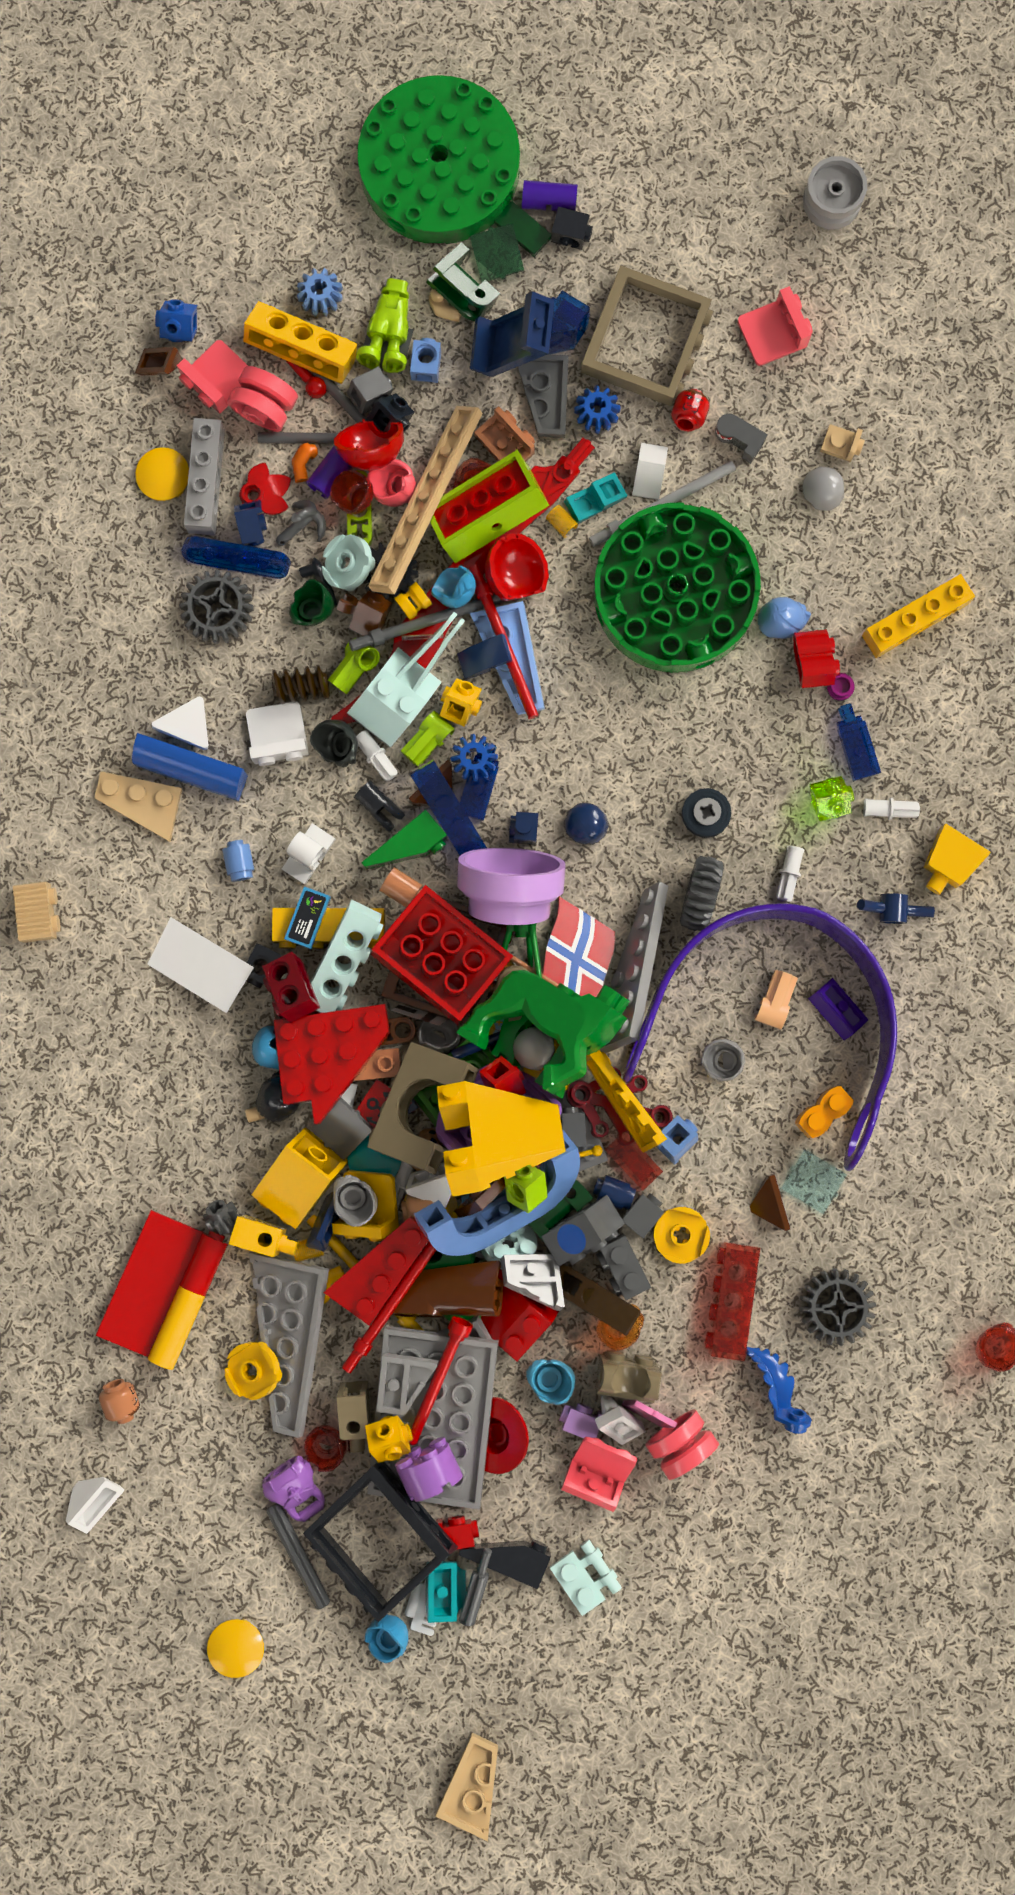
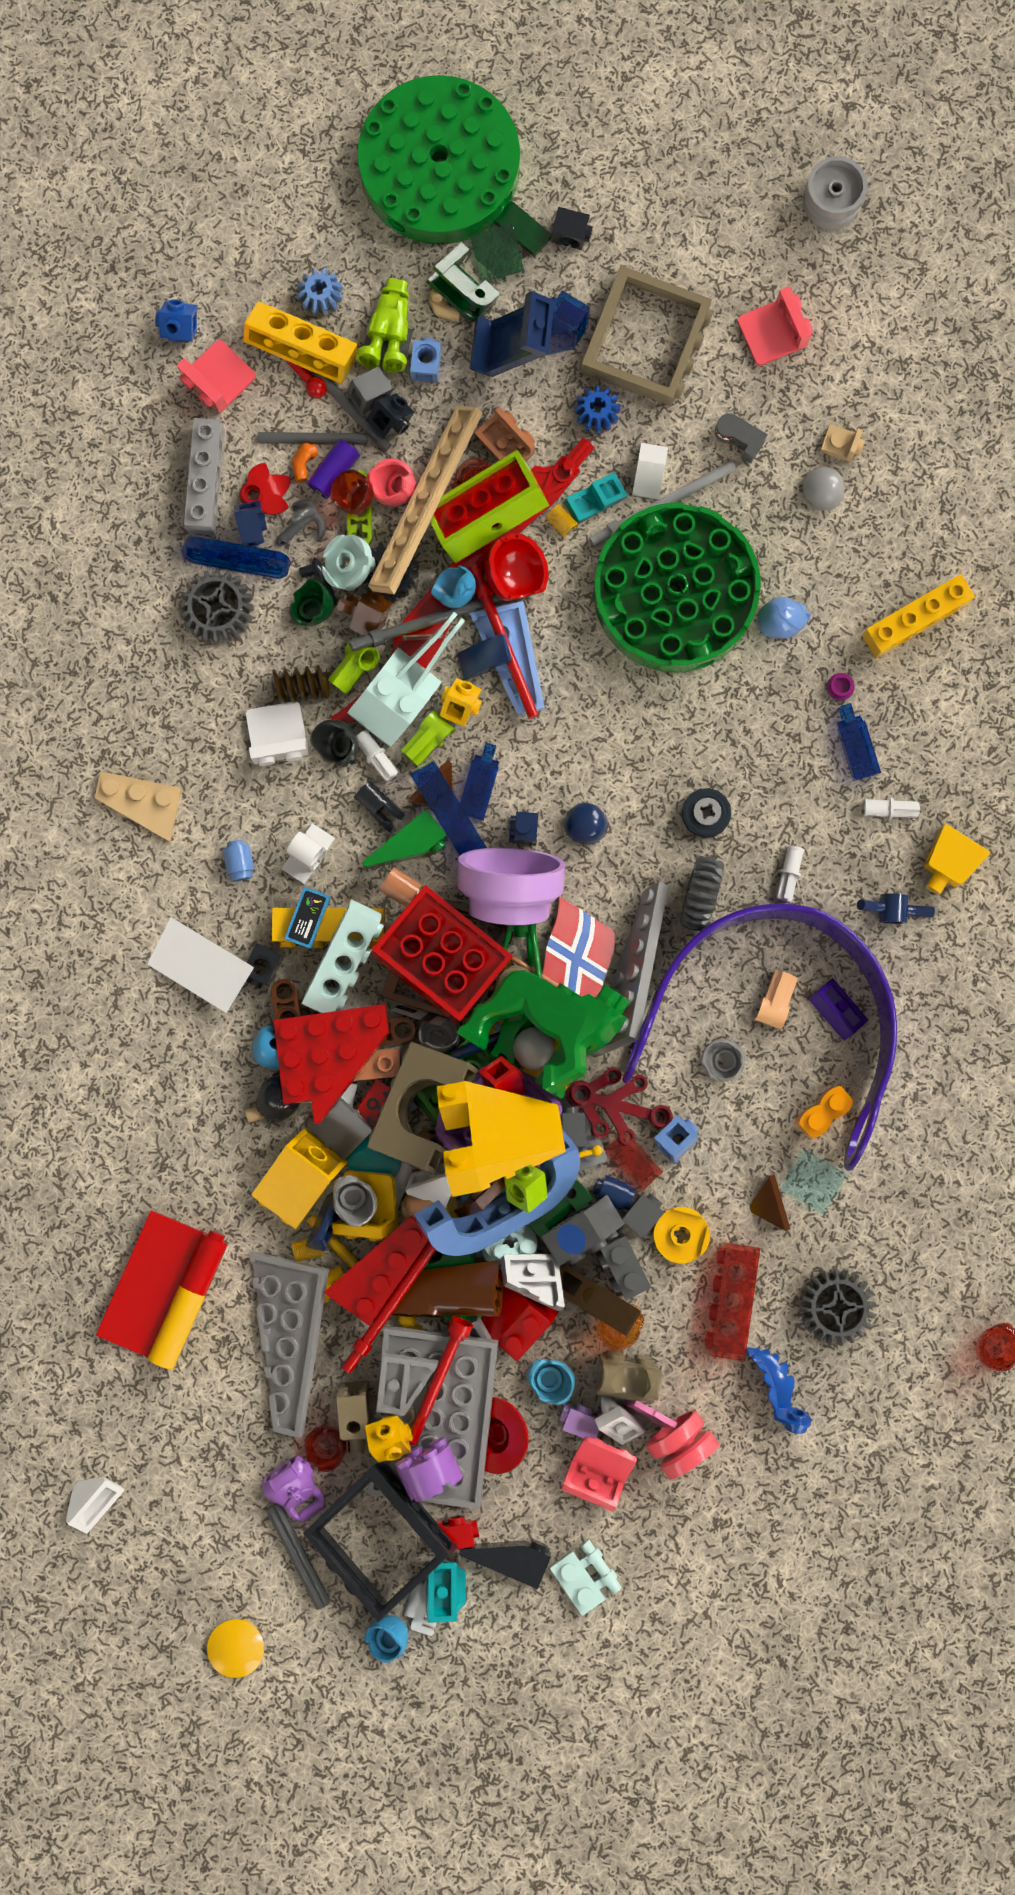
tan brick [13,882,61,943] -> none
nougat head [99,1379,140,1424] -> none
blue brick [132,733,248,801] -> none
reddish brown slope [135,347,182,376] -> none
yellow dish [135,447,189,501] -> none
white piece [152,697,208,750] -> none
dark grey gear [203,1200,239,1234] -> none
yellow plate [225,1341,282,1400] -> none
coral wheel [227,366,298,432] -> none
yellow torso [229,1215,299,1257] -> none
dark red brick [262,951,320,1023] -> none
red cylinder [334,419,404,471] -> none
yellow wheel [394,582,432,621] -> none
tan wing [435,1733,498,1841] -> none
blue gear [450,734,498,782] -> none
dark grey axle [459,1548,492,1626] -> none
dark grey wing [518,354,569,438] -> none
dark purple pin [522,180,578,211] -> none
yellow wing [586,1050,667,1153] -> none
red head [671,389,710,432] -> none
red brick [793,629,840,688] -> none
clear neon green brick [809,776,855,821] -> none

